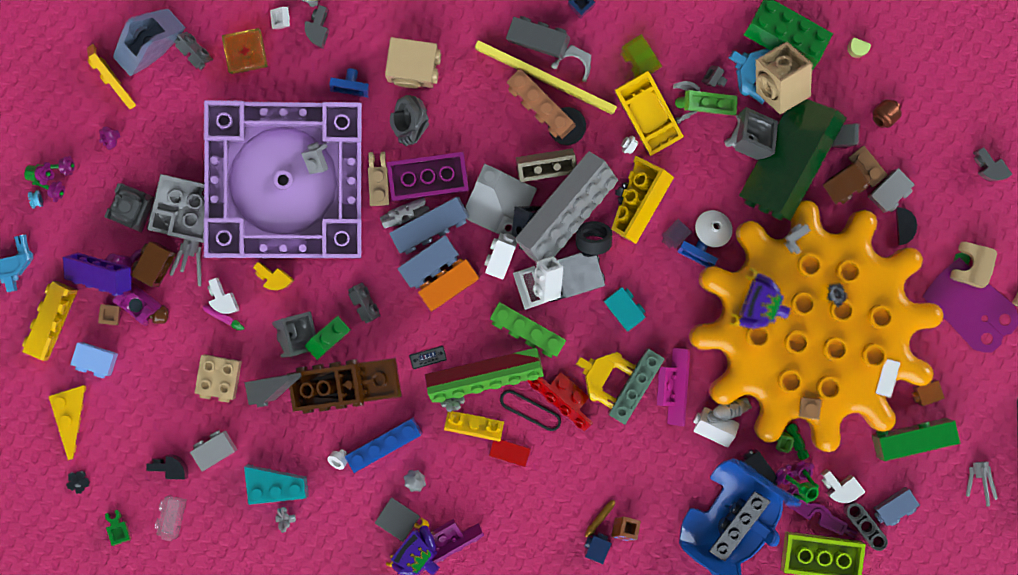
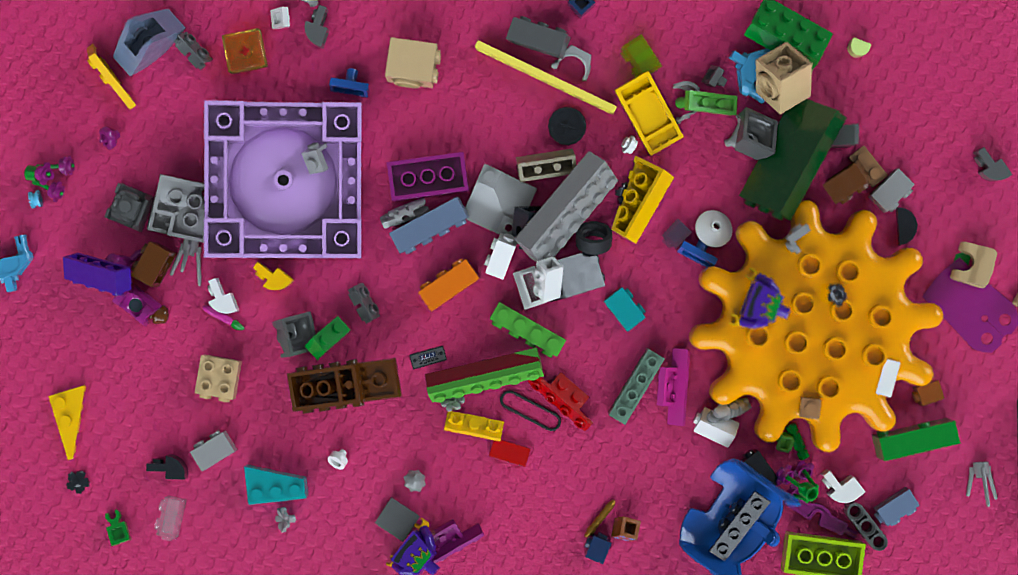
yellow wedge [22,281,78,361] -> none
light blue brick [70,342,118,378] -> none
medium nougat plate [98,304,121,325] -> none
dark grey slope [244,373,301,407] -> none
blue brick [345,417,422,473] -> none
tan hinge [368,152,389,206] -> none
dark grey helmet [390,95,429,146] -> none
sand blue brick [397,236,459,289] -> none
nougat brick [507,69,576,139] -> none
yellow connector [576,352,636,409] -> none
copper head [873,99,902,128] -> none

